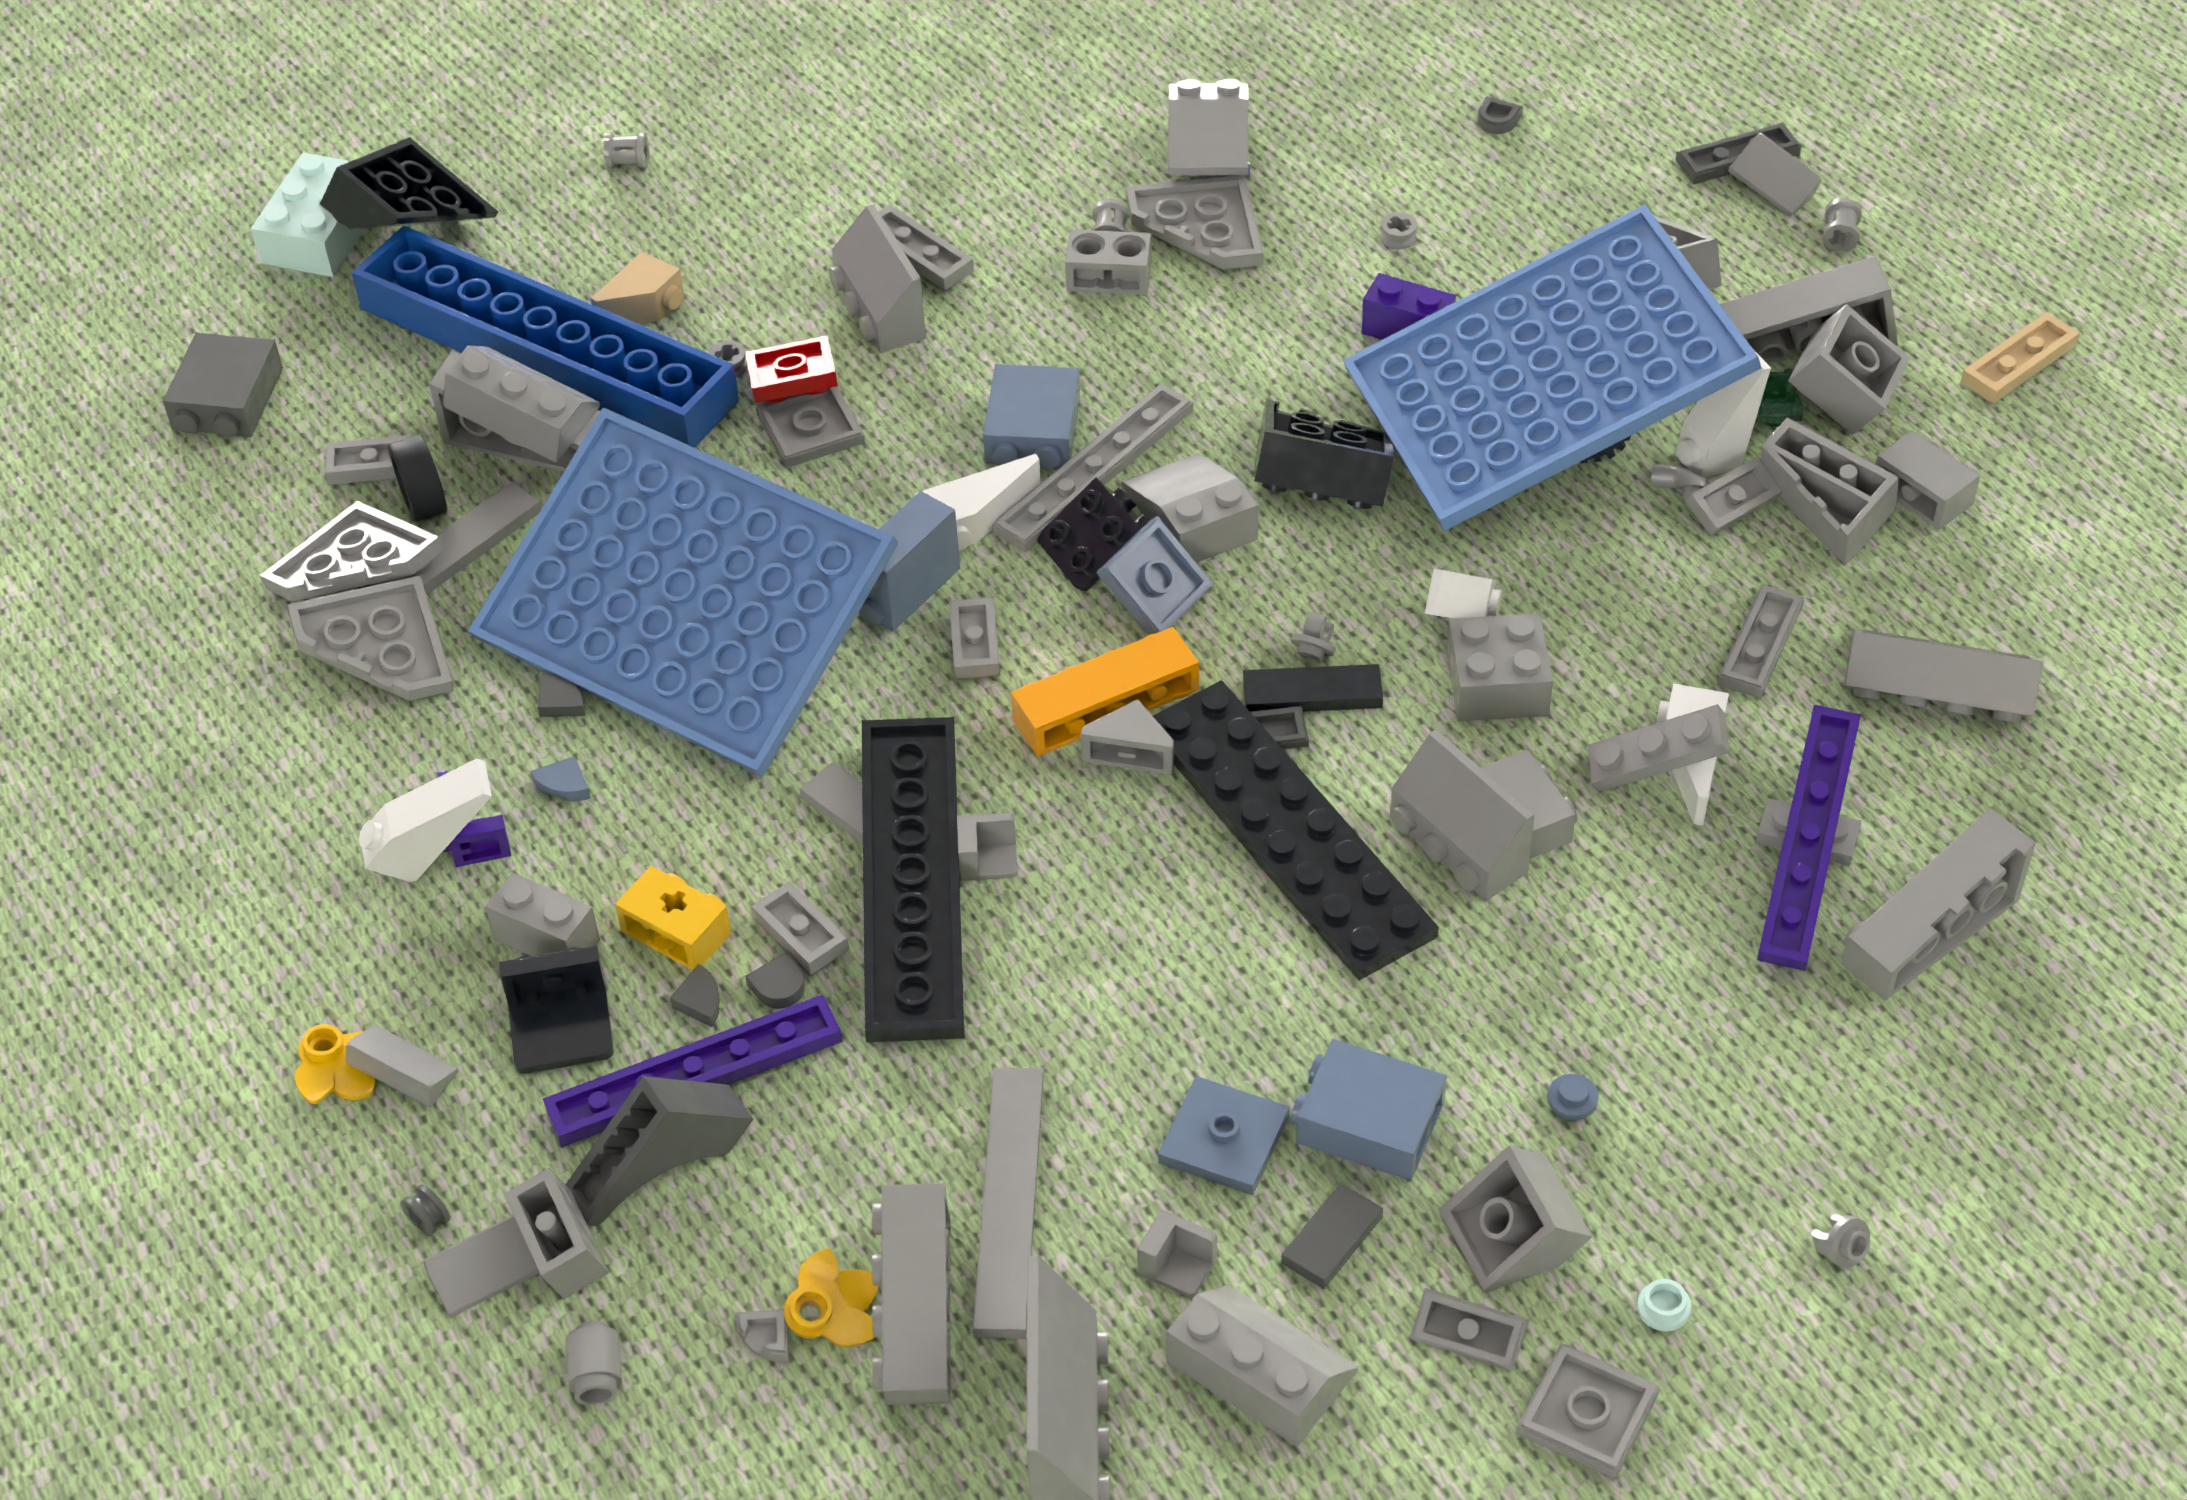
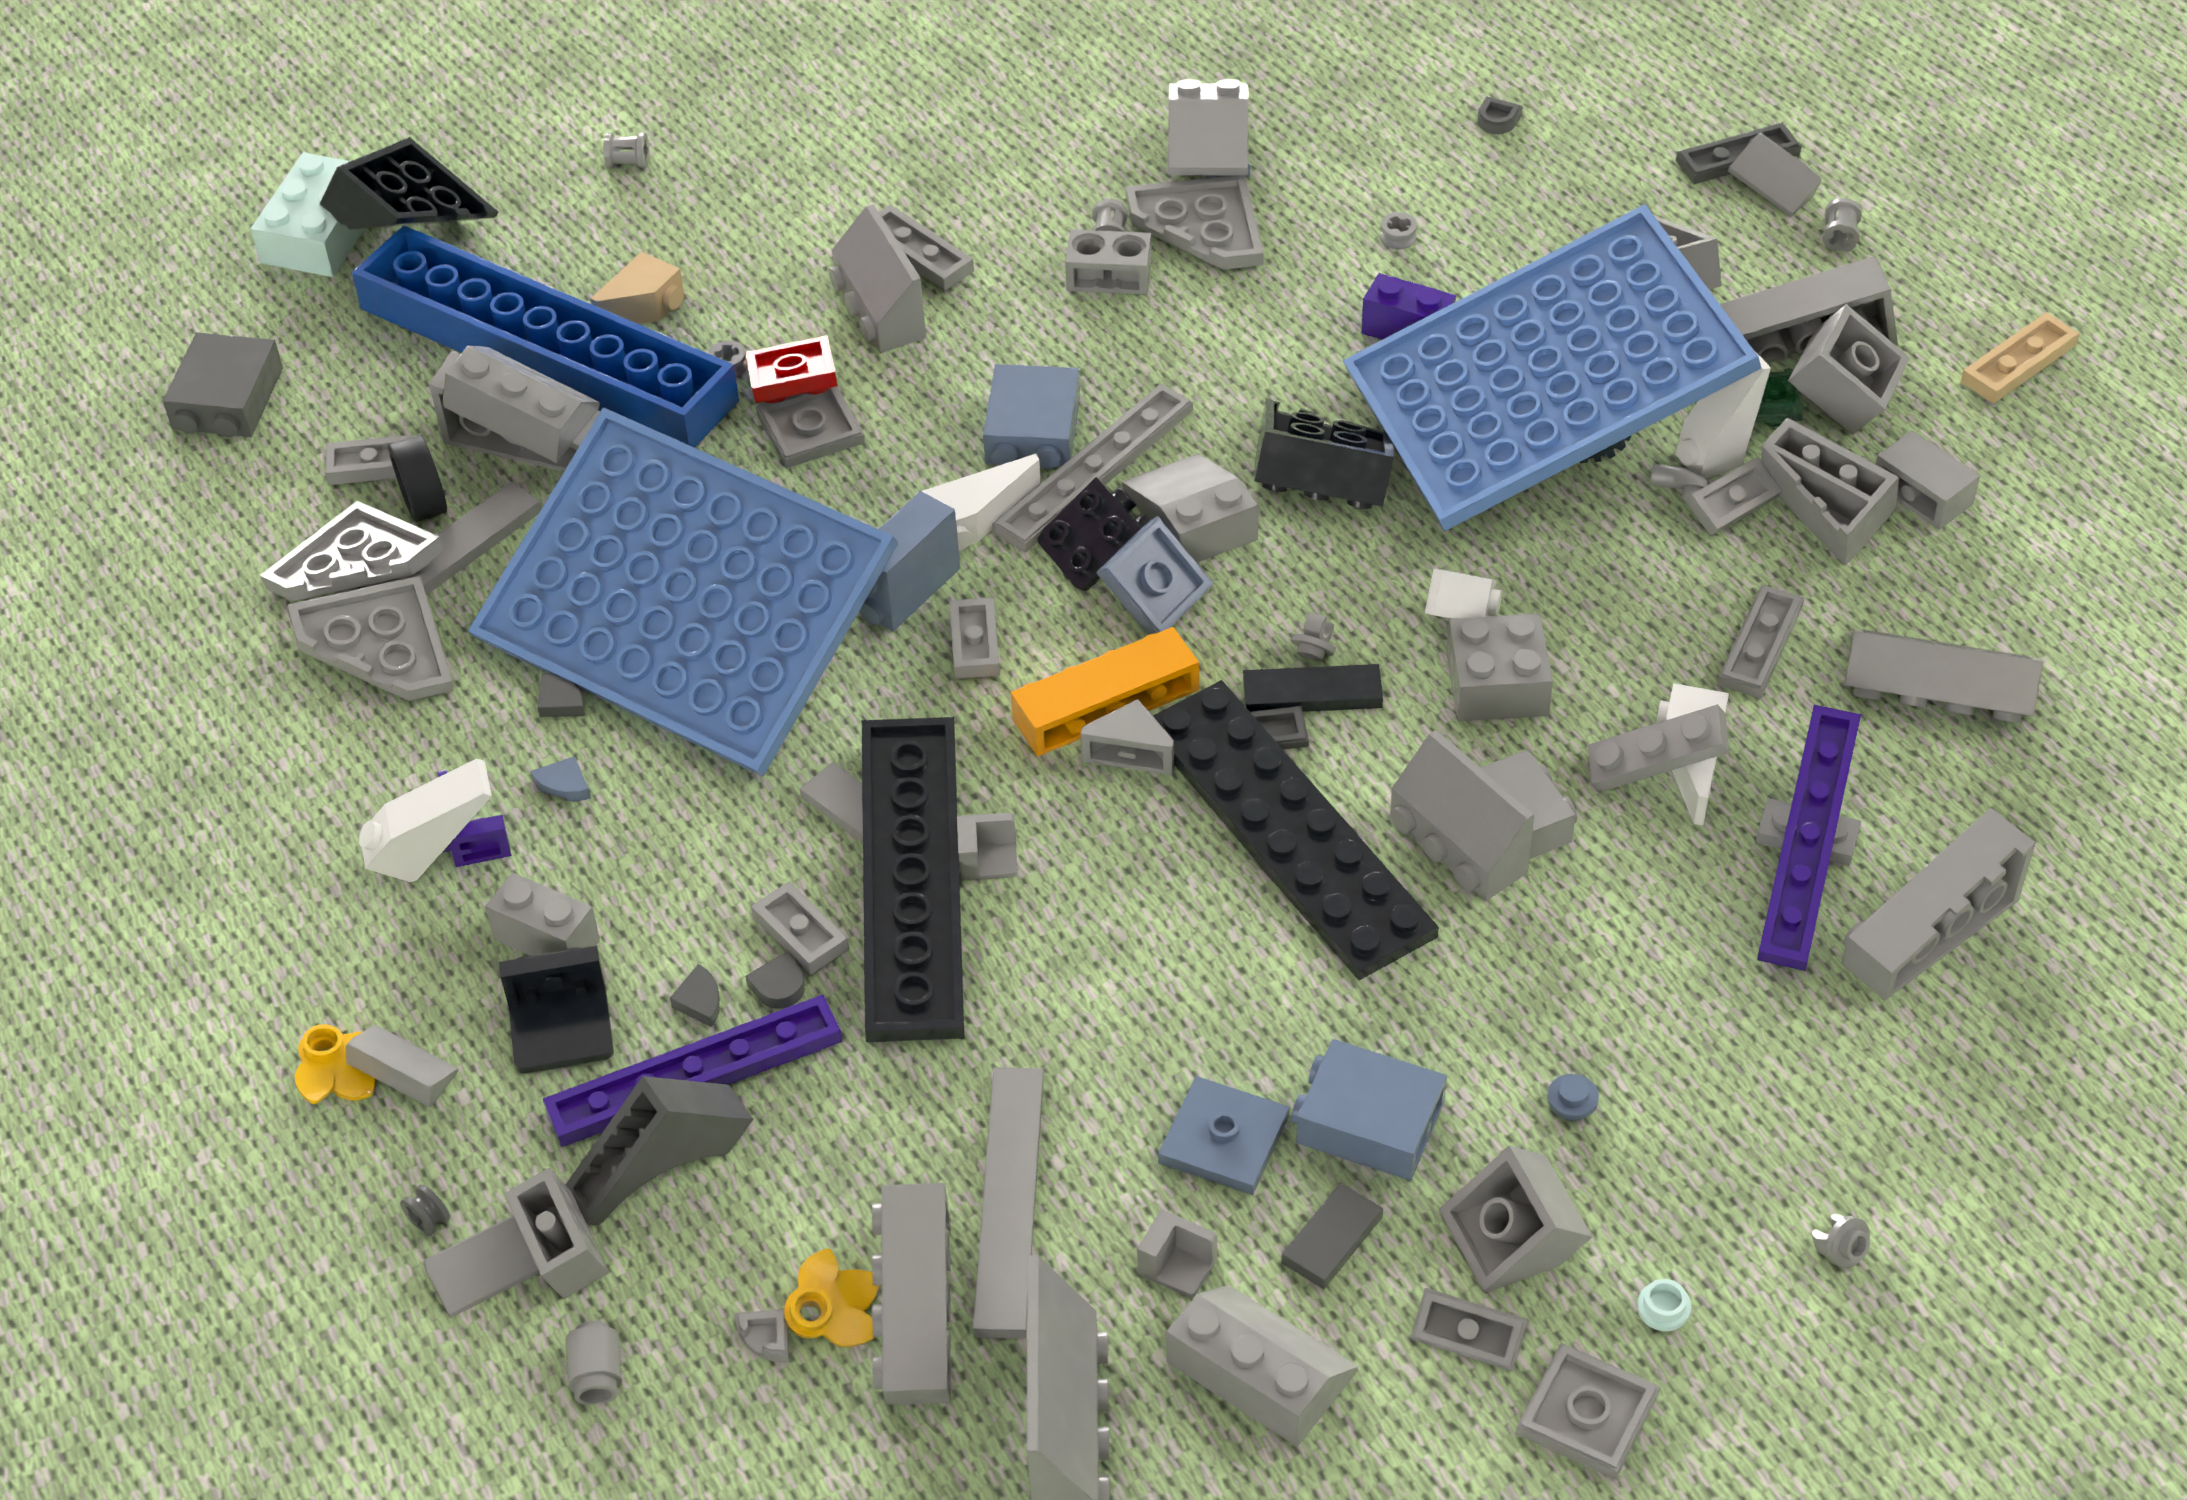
yellow brick [615,866,732,970] -> none

